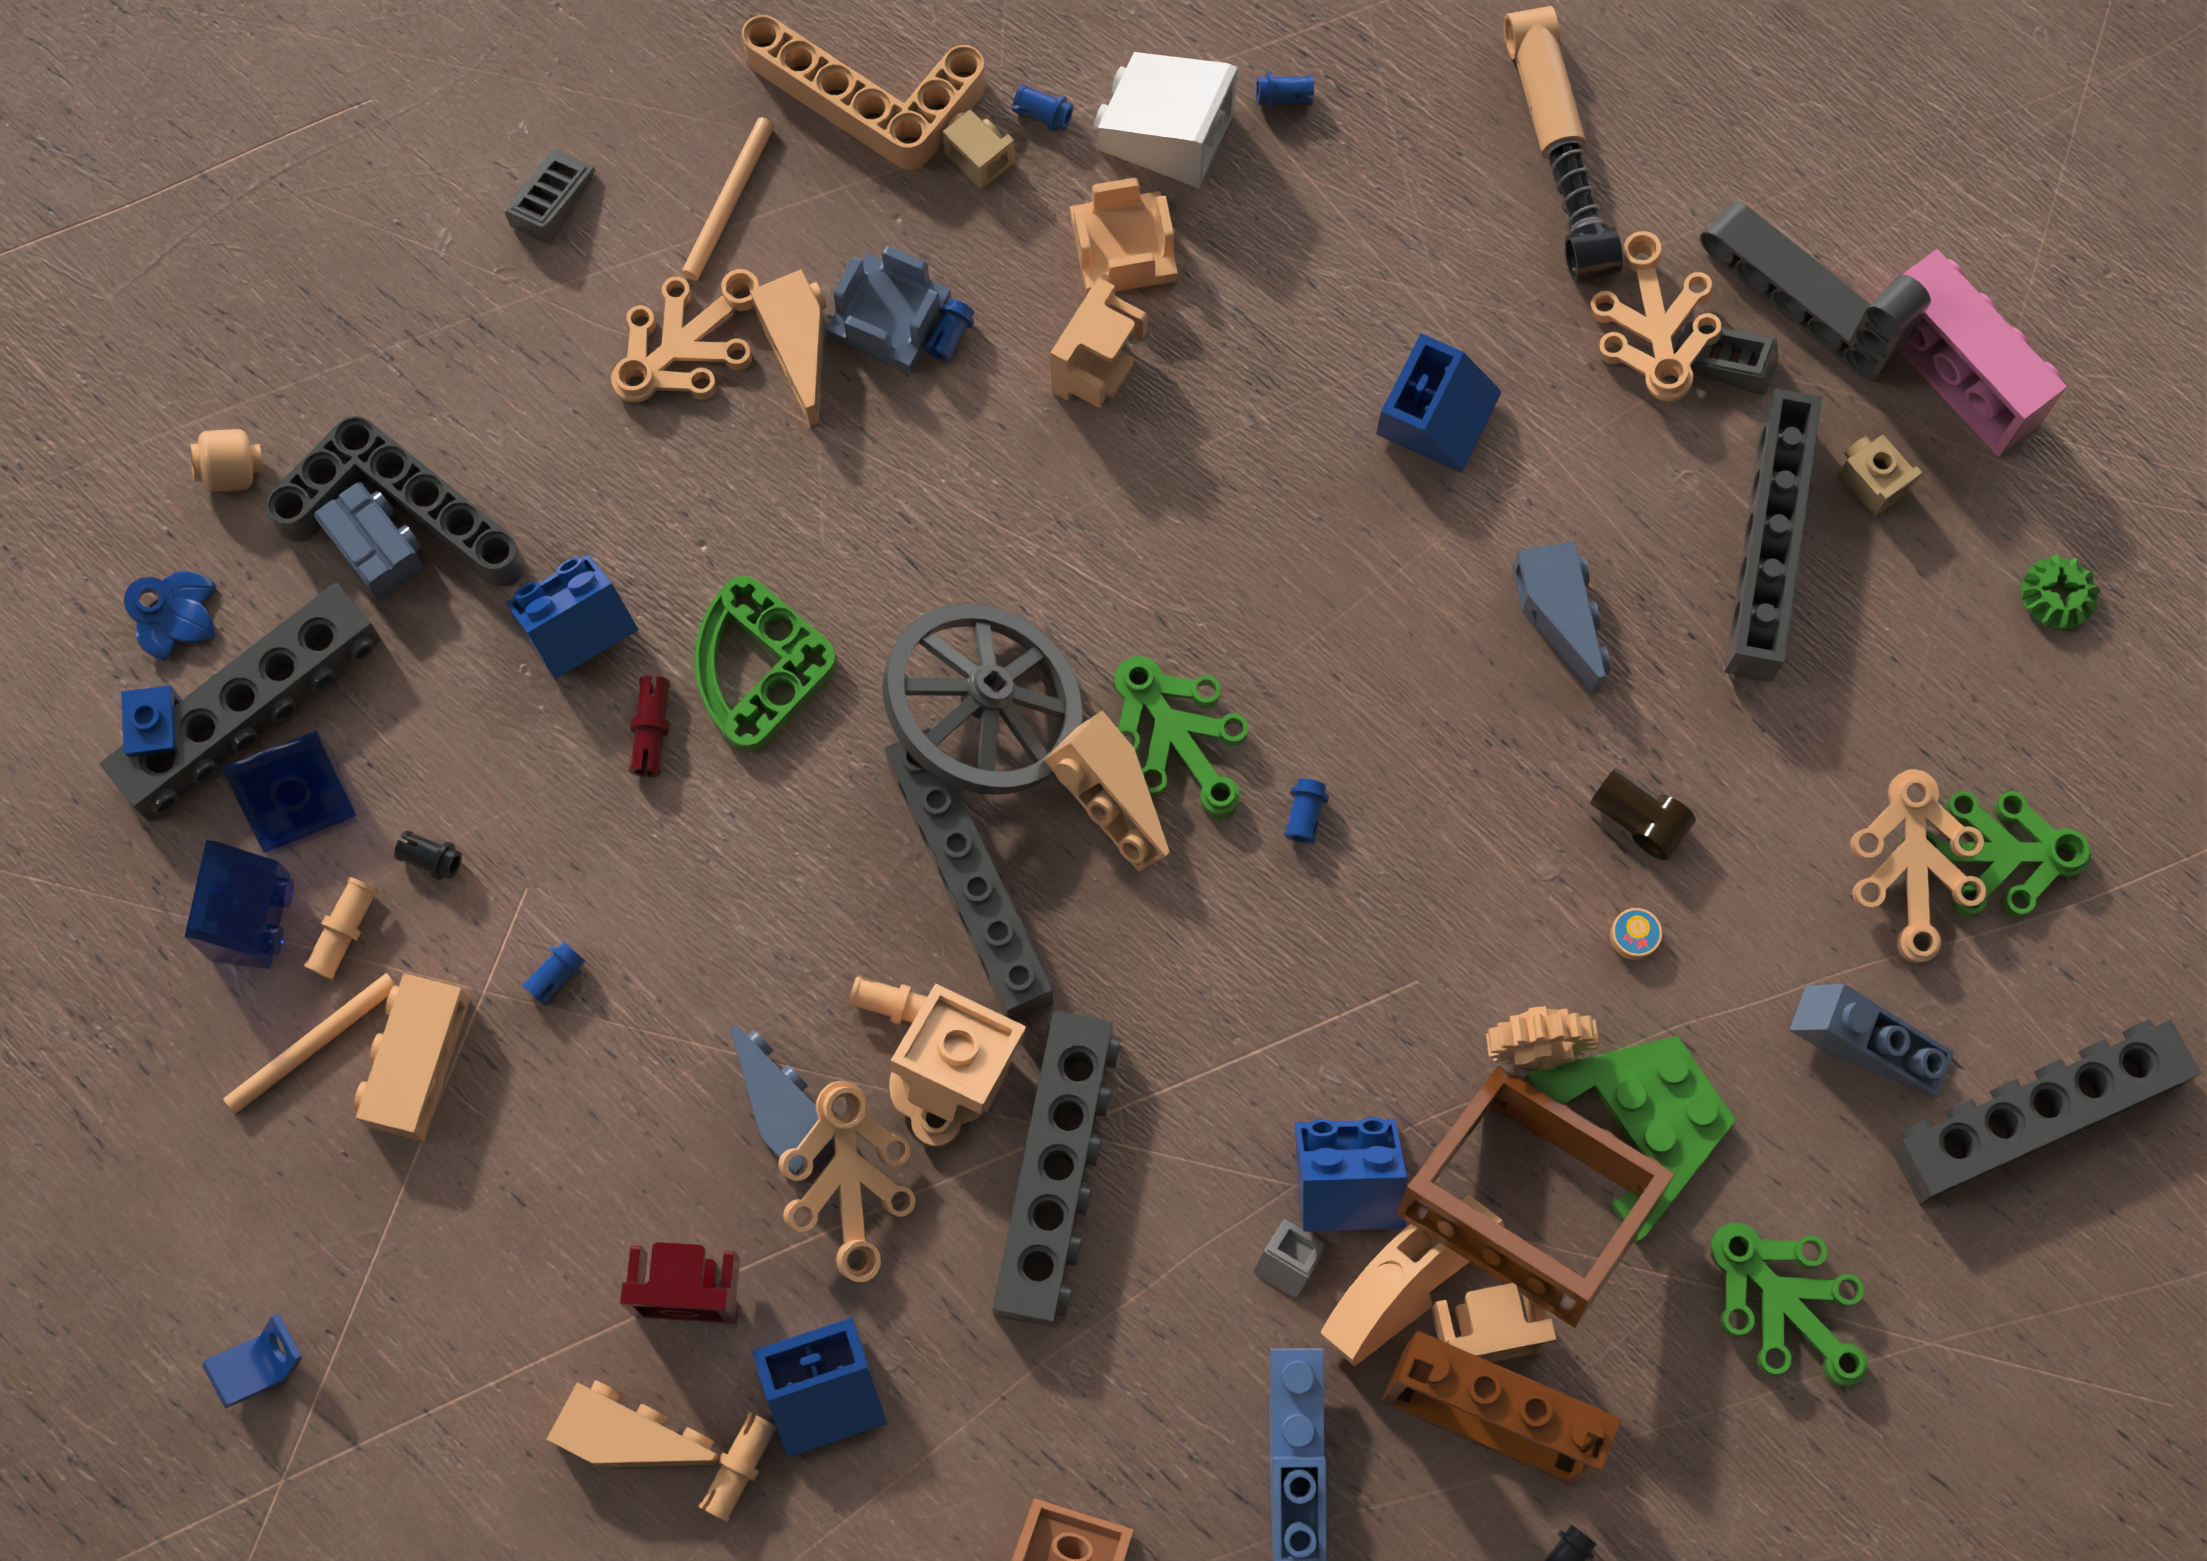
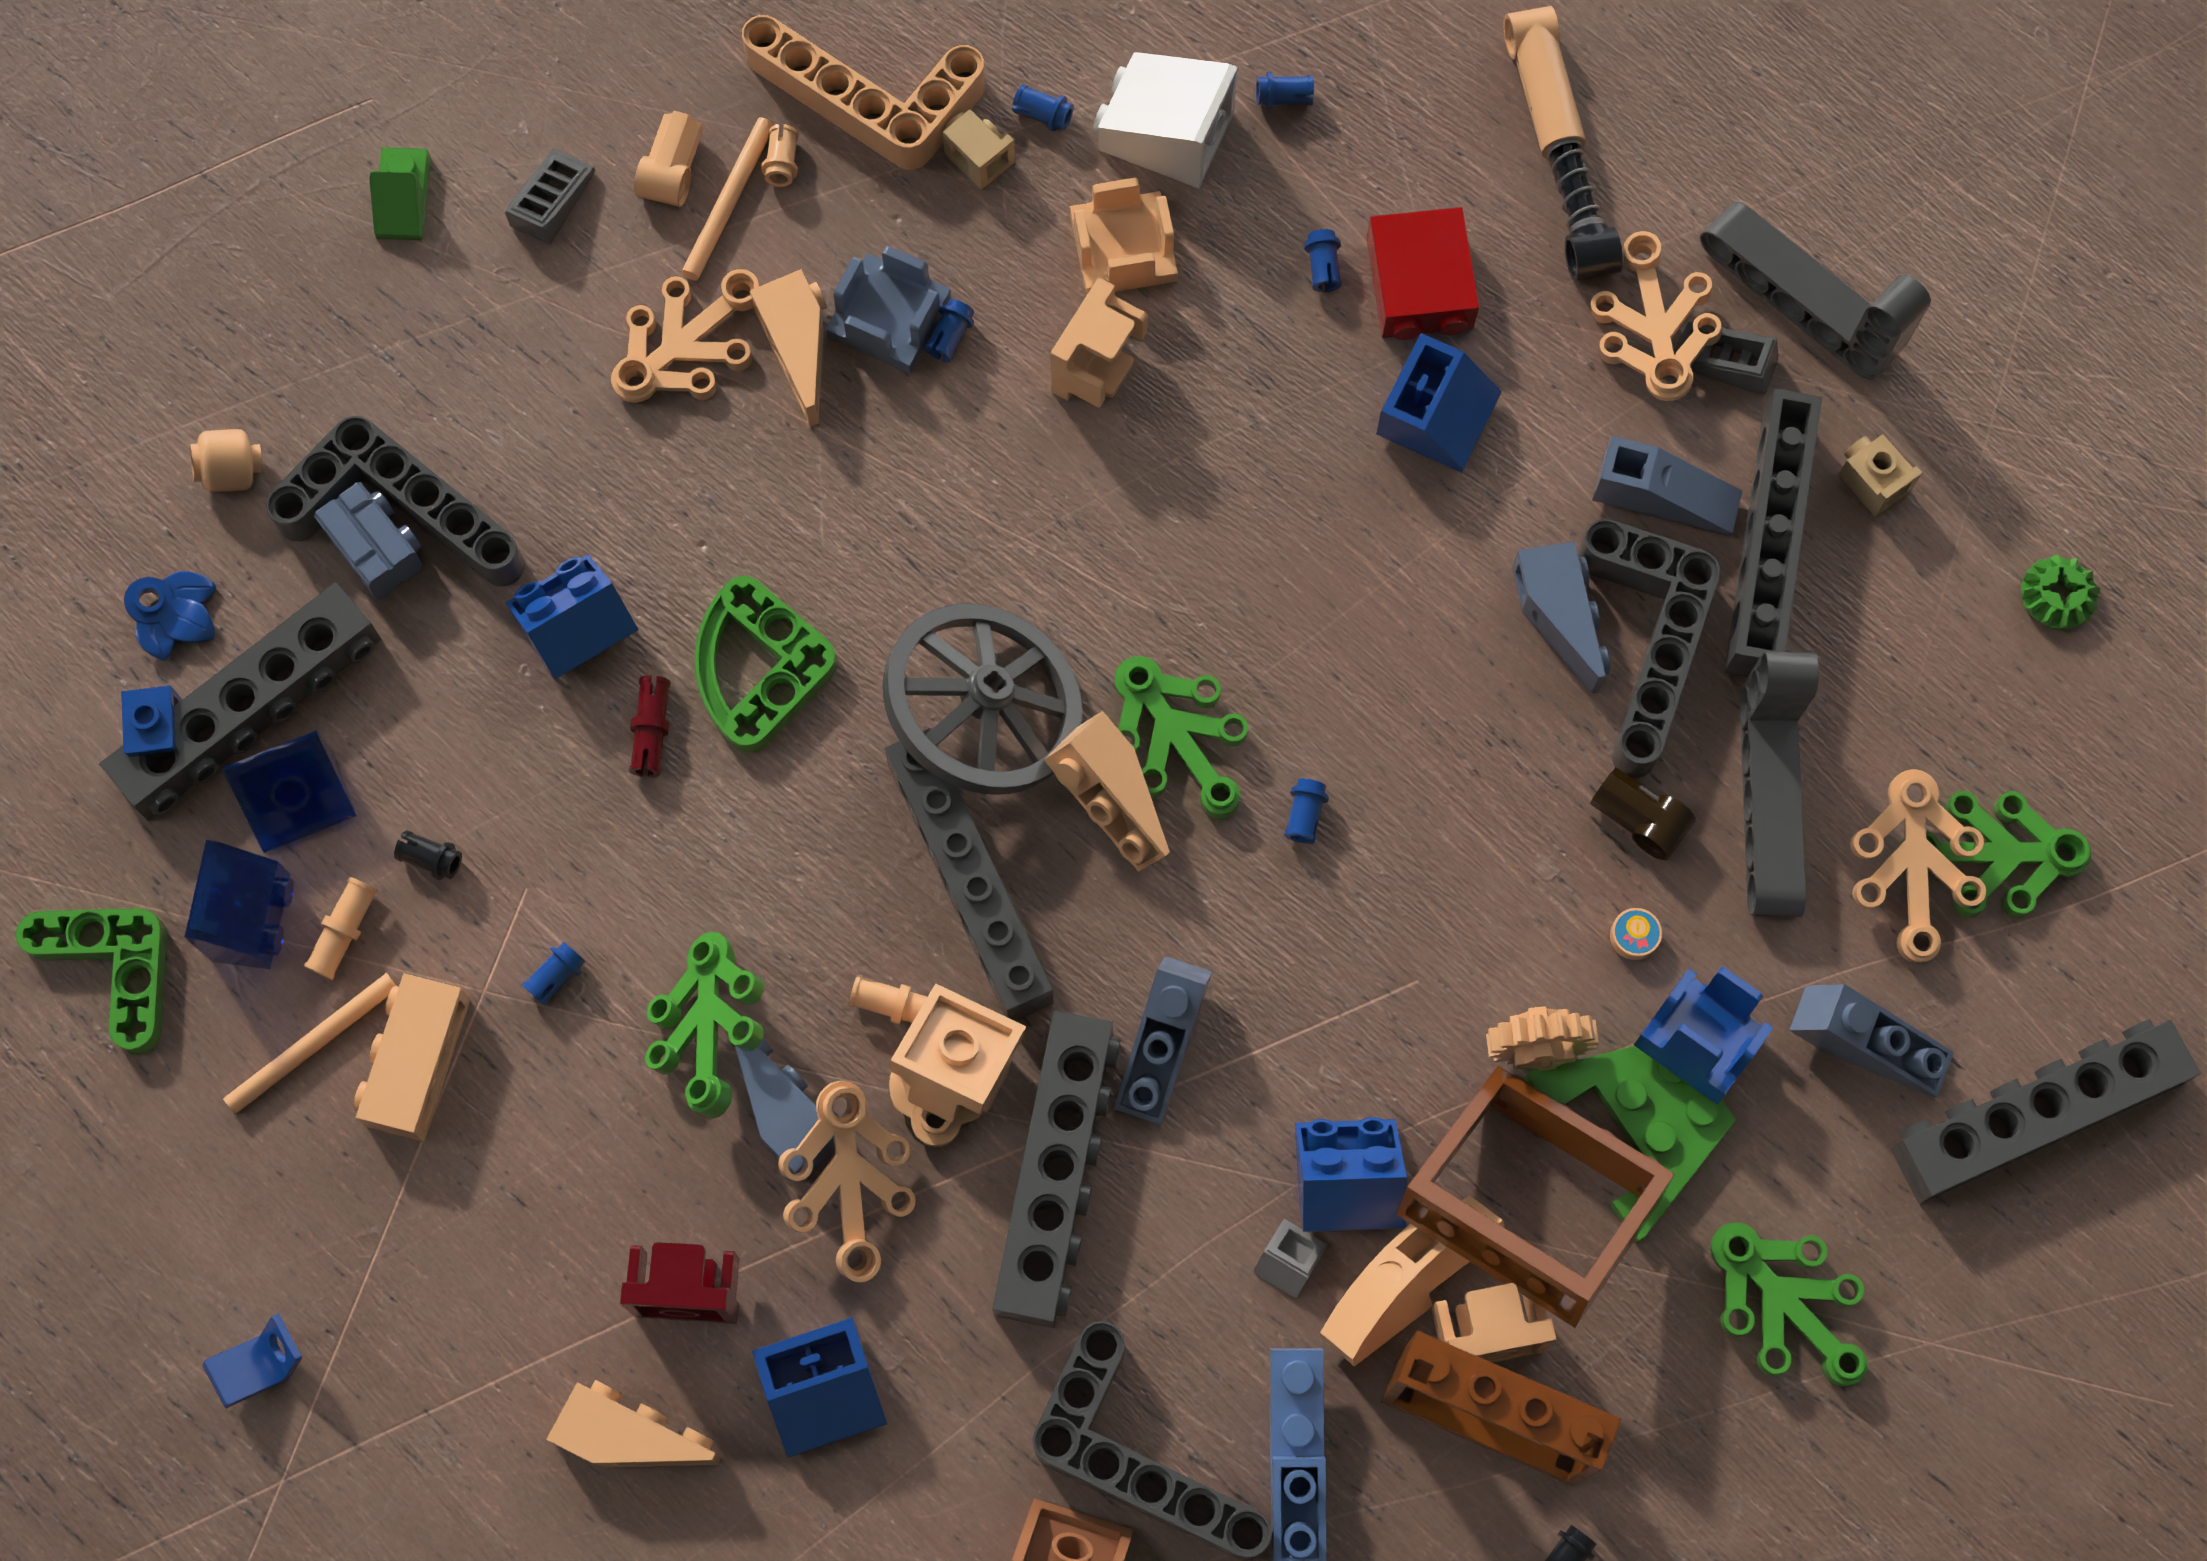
light nougat pin [698,1412,777,1523] -> none
bright pink brick [1901,249,2067,457] -> none
none -> bright green beam [15,908,167,1055]
none -> bright green slope [369,147,431,240]
none -> light nougat piece [634,111,703,207]
none -> bright green plant [645,932,764,1119]
none -> light nougat pin [761,124,799,187]
none -> dark grey beam [1033,1321,1272,1561]
none -> sand blue slope [1114,956,1212,1125]
none -> blue pin [1304,229,1342,292]
none -> red brick [1366,207,1479,340]
none -> dark grey beam [1578,519,1720,778]
none -> sand blue slope [1592,435,1742,536]
none -> blue panel [1634,967,1774,1105]
none -> dark grey beam [1740,651,1819,917]

